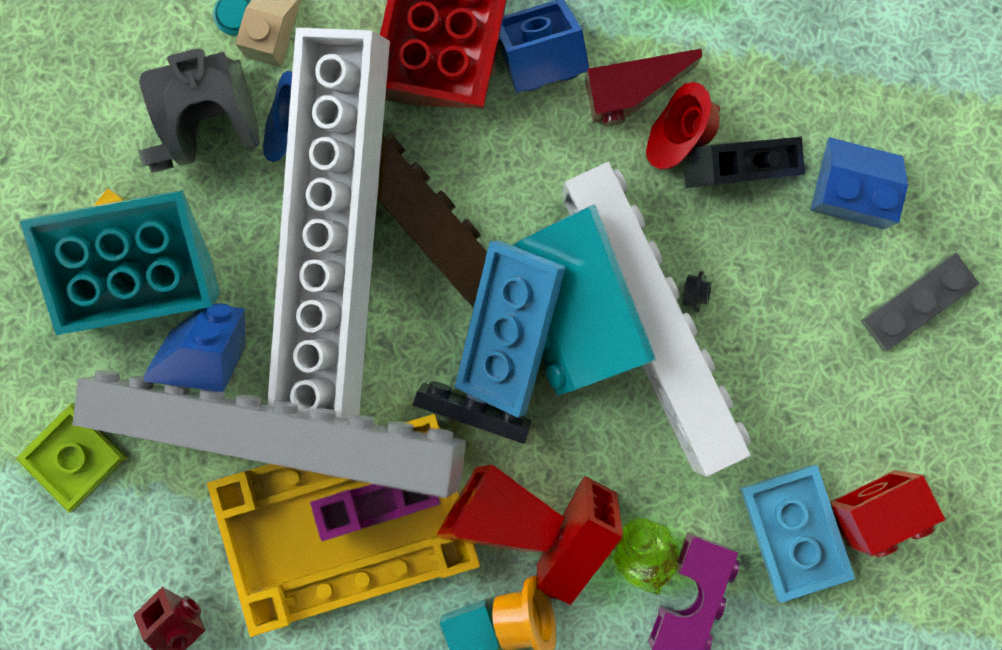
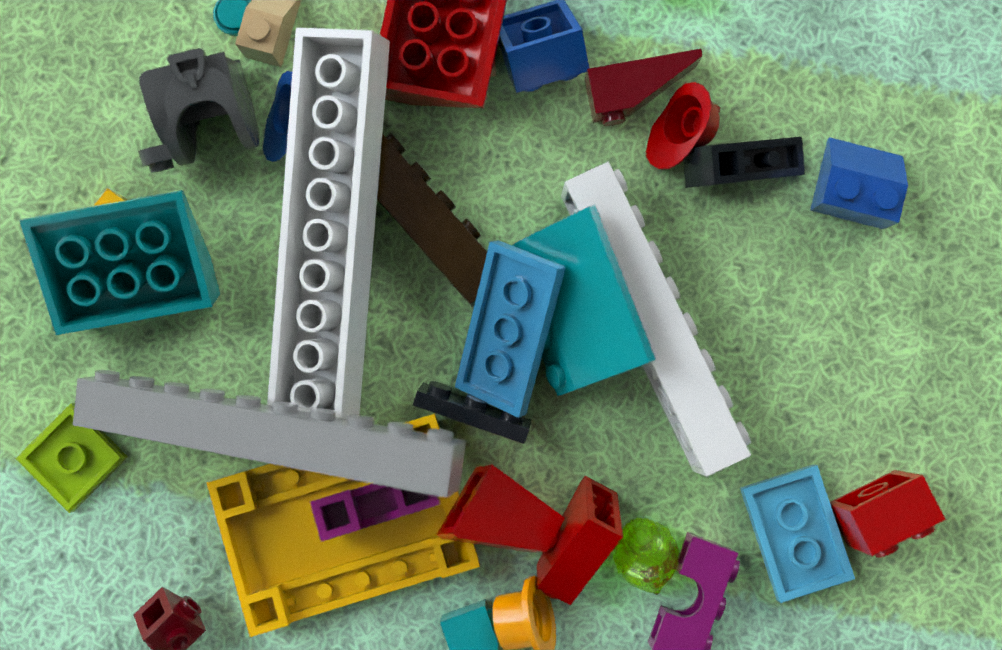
blue slope [143,303,246,392] -> none
black plate [683,271,712,312] -> none
dark grey plate [860,253,980,351] -> none

